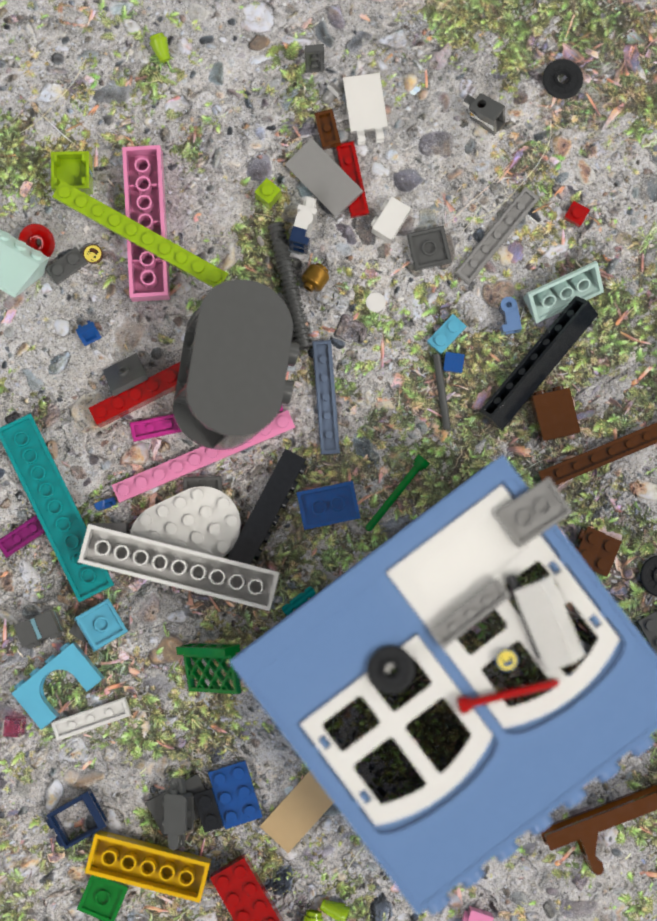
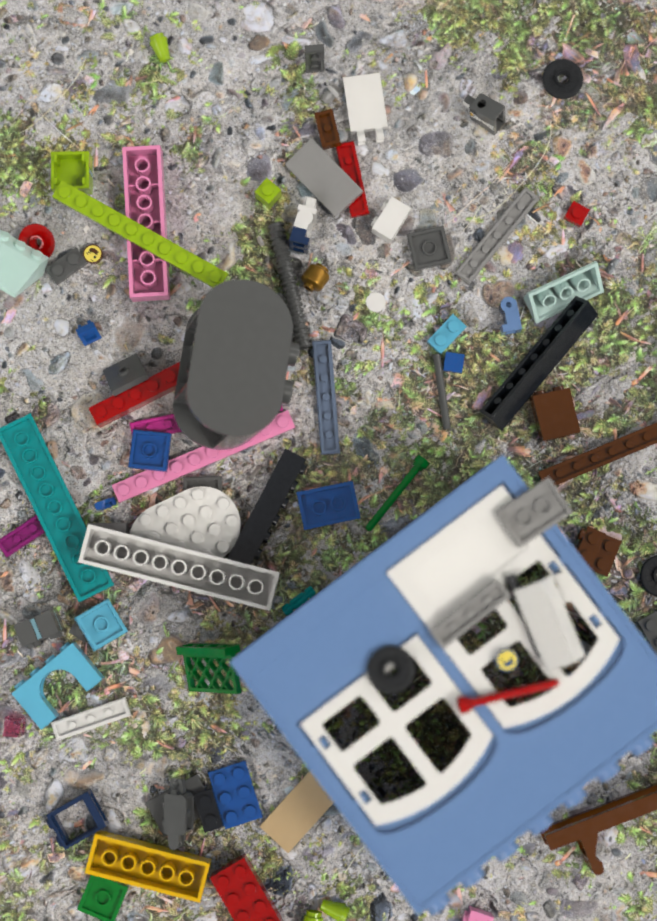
none -> blue tile [128,429,172,472]

